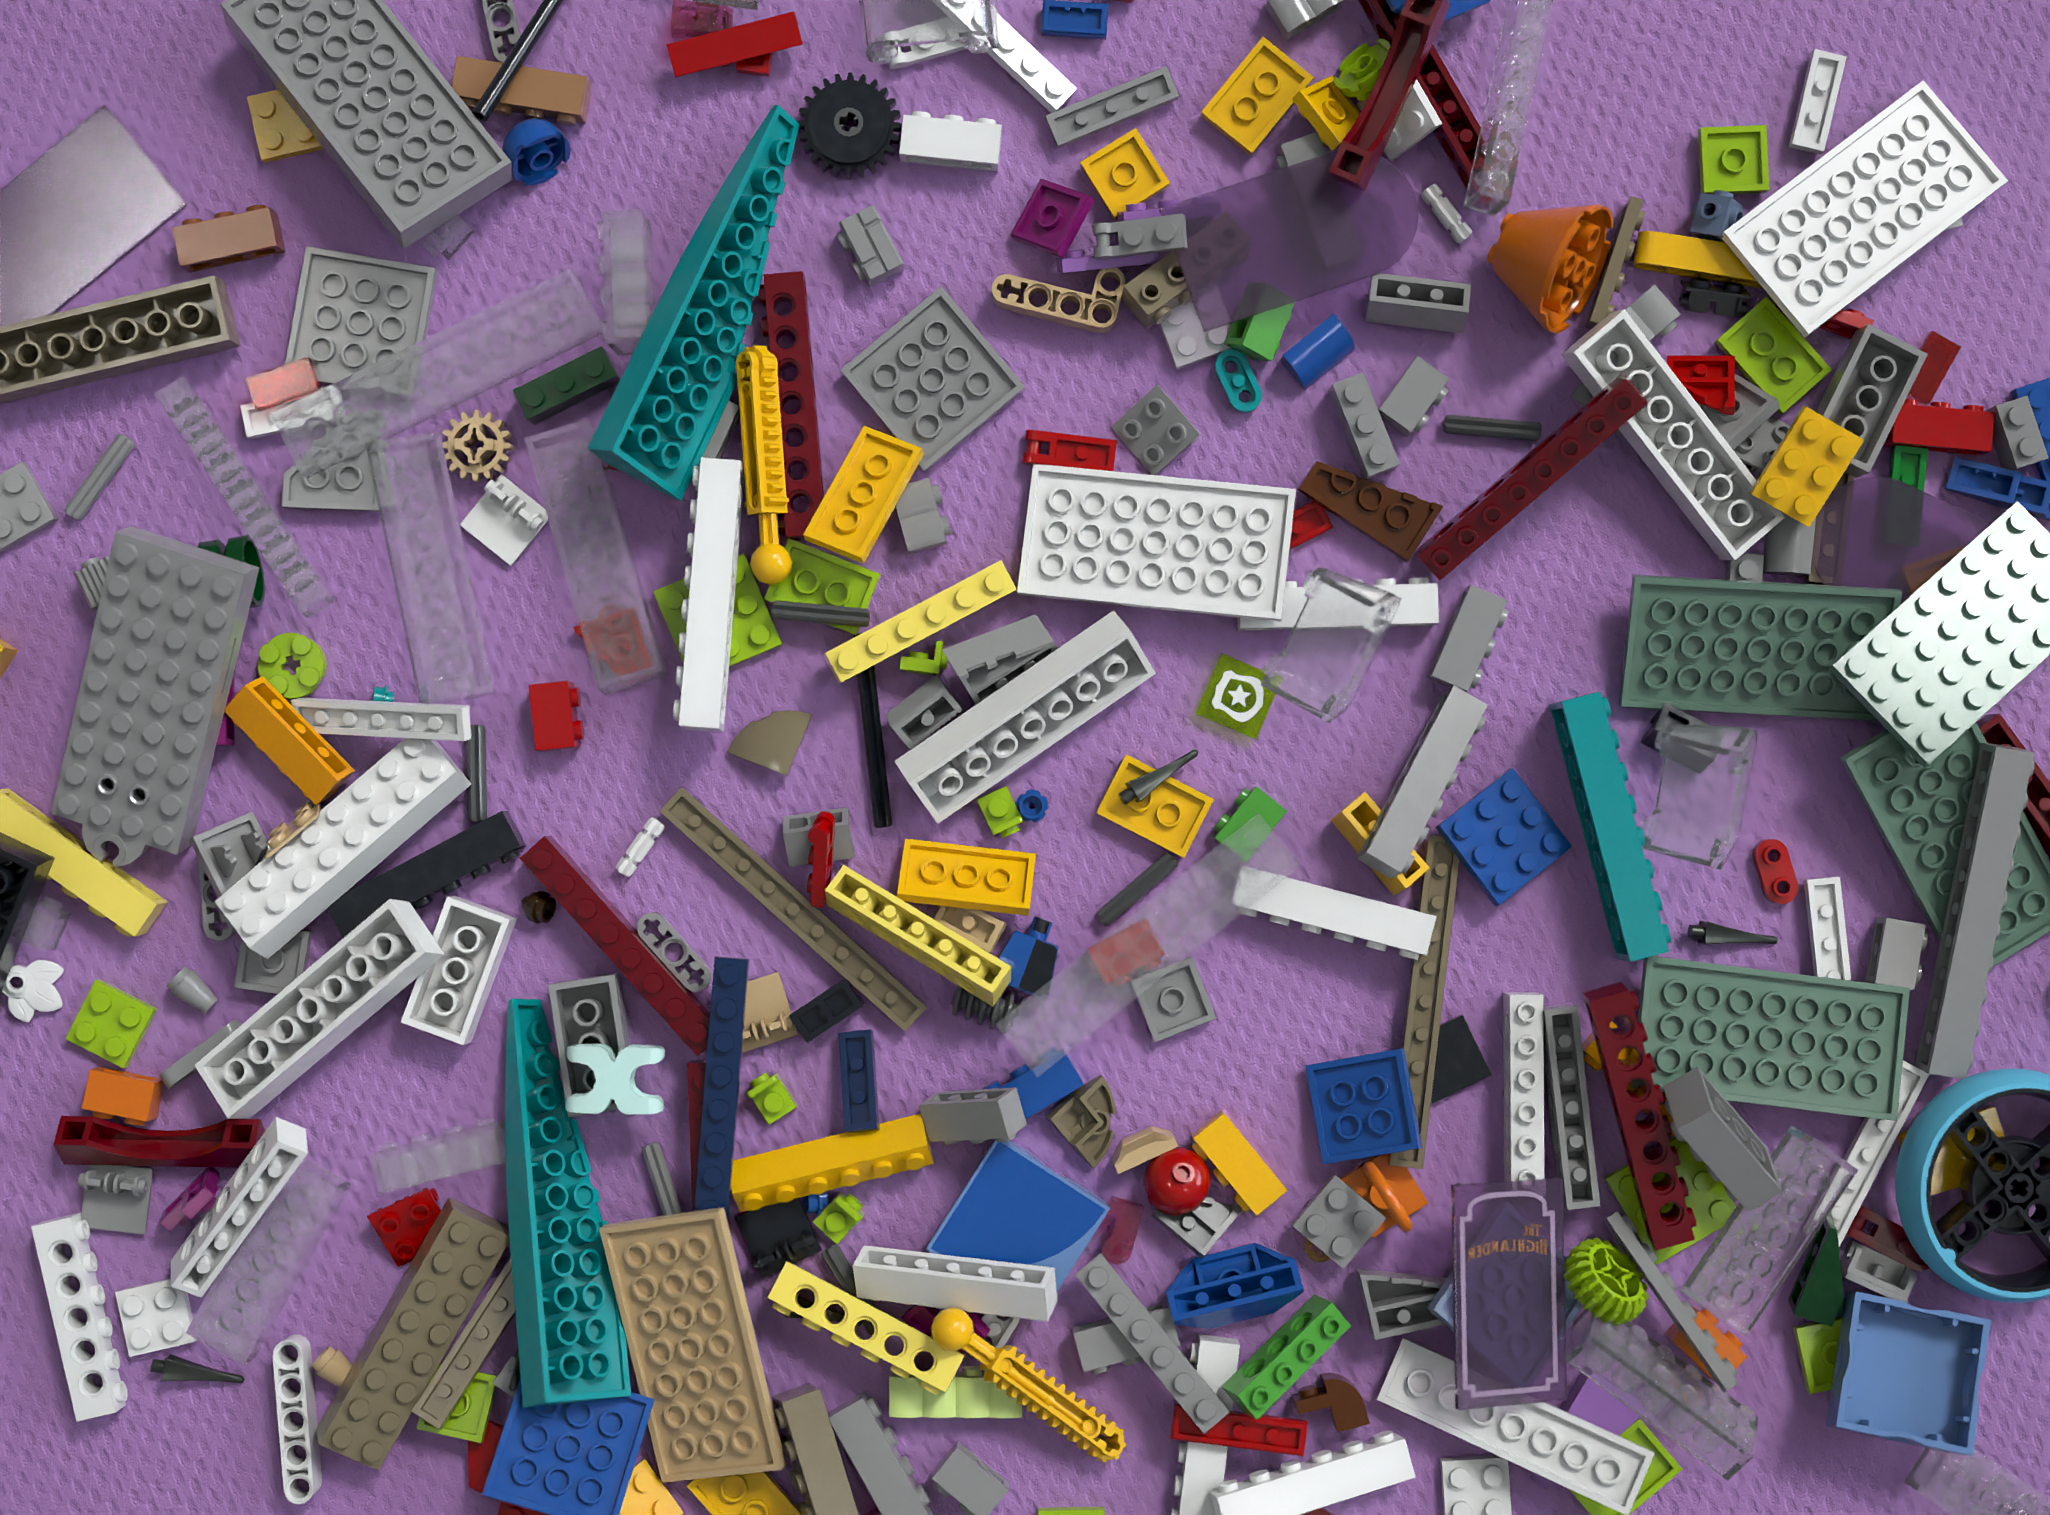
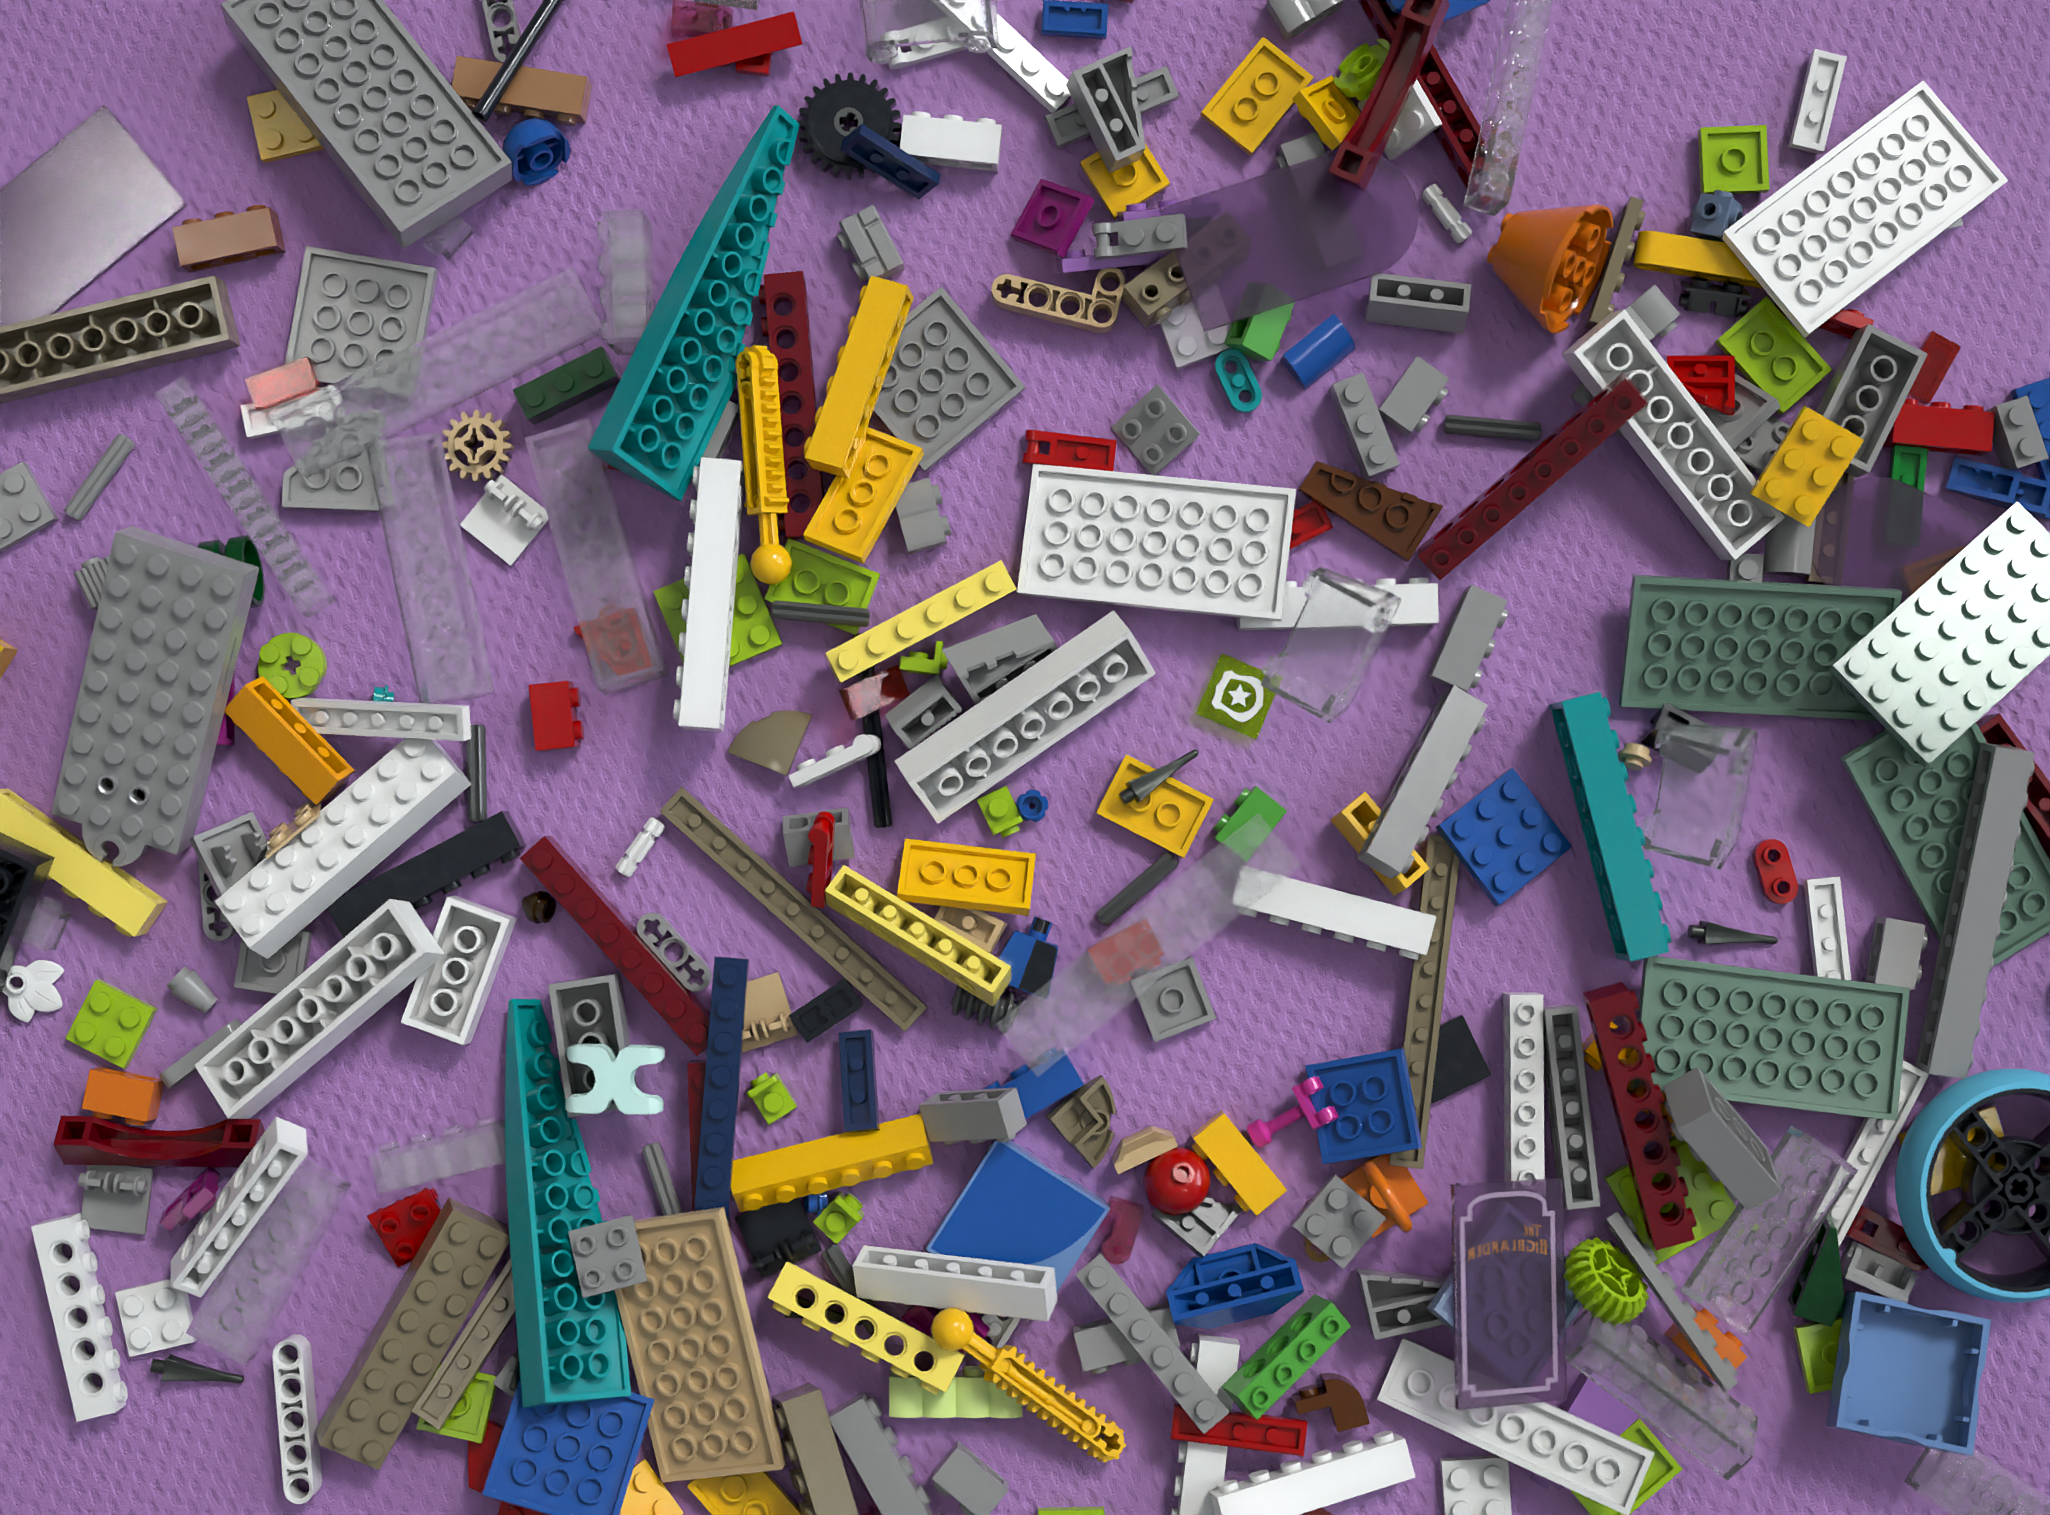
tan cone [311,1345,352,1388] -> none
none -> light grey hinge [568,1215,648,1298]
none -> white plate [788,734,881,788]
none -> yellow brick [804,276,914,479]
none -> clear red tile [839,665,910,721]
none -> dark blue plate [840,124,940,200]
none -> light grey wedge [1066,46,1146,173]
none -> dark pink bar [1247,1076,1339,1148]
none -> tan plate [1618,743,1652,770]

